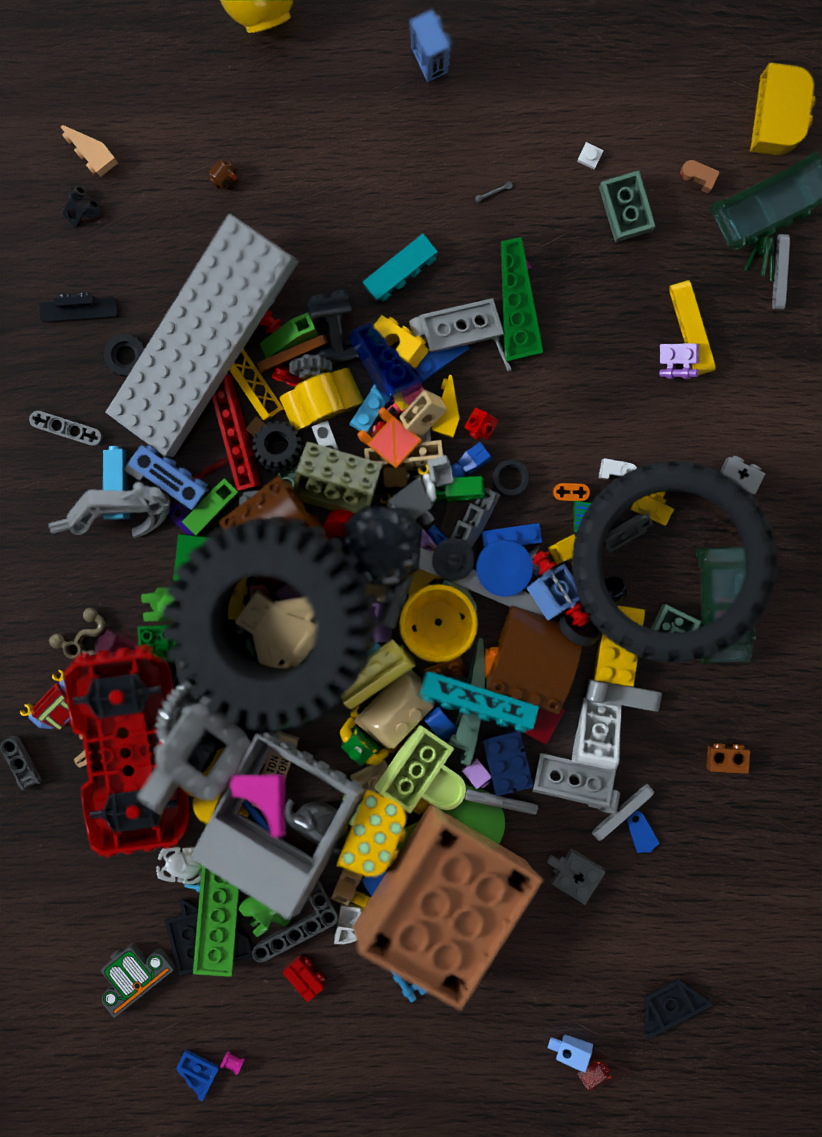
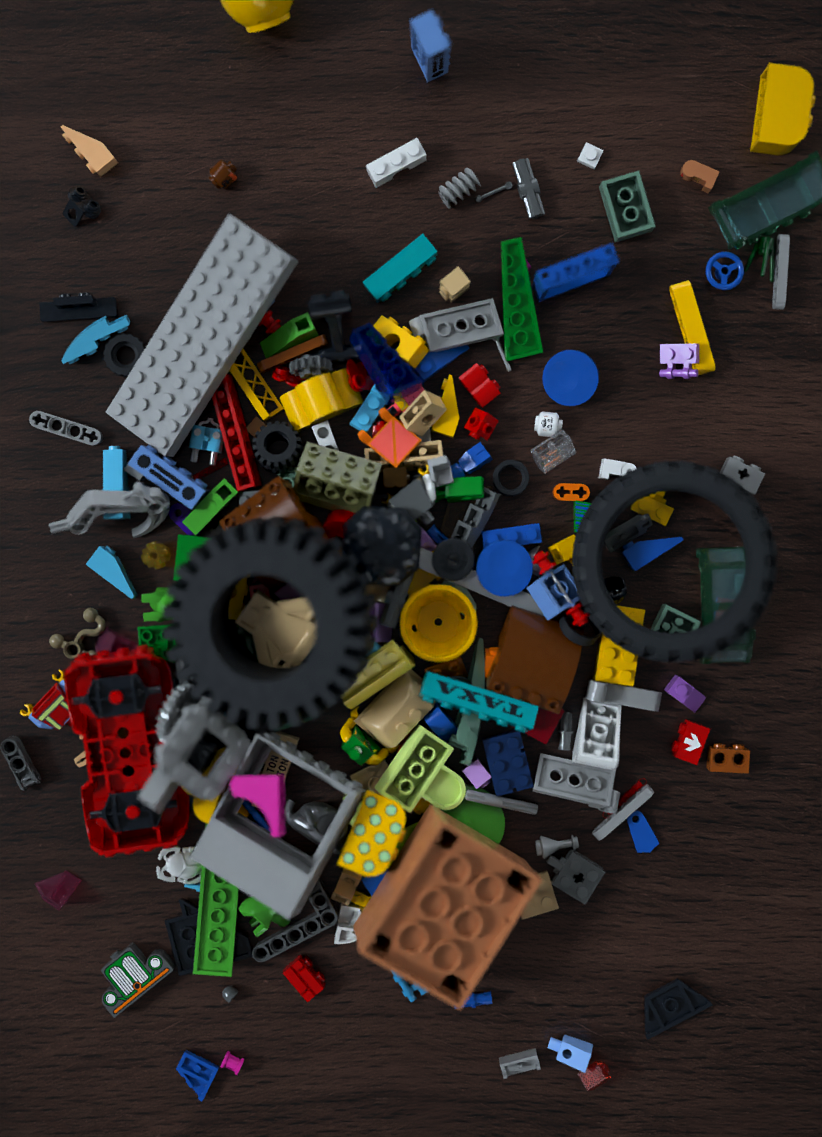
none -> clear pink slope [34,870,81,911]
none -> medium azure slope [61,315,130,364]
none -> medium azure slope [86,545,138,599]
none -> clear yellow brick [141,541,171,570]
none -> medium azure piece [189,418,224,466]
none -> dark grey hinge [222,986,239,1003]
none -> red plate [346,359,377,392]
none -> white arch [366,138,426,188]
none -> light grey piece [438,168,481,209]
none -> tan brick [439,267,471,303]
none -> blue pin [454,991,493,1009]
none -> red brick [458,363,501,408]
none -> light grey hinge [499,1048,541,1079]
none -> dark grey piece [512,158,545,220]
none -> tan plate [521,871,559,920]
none -> clear brick [530,430,576,474]
none -> blue window [532,243,619,302]
none -> white head [534,411,563,438]
none -> light grey piece [535,835,579,859]
none -> blue piece [542,349,599,406]
none -> dark grey axle [558,712,573,751]
none -> red piece [603,778,647,818]
none -> blue slope [620,537,683,571]
none -> medium lavender slope [664,675,706,713]
none -> red brick [671,719,710,765]
none -> blue piece [706,252,744,290]

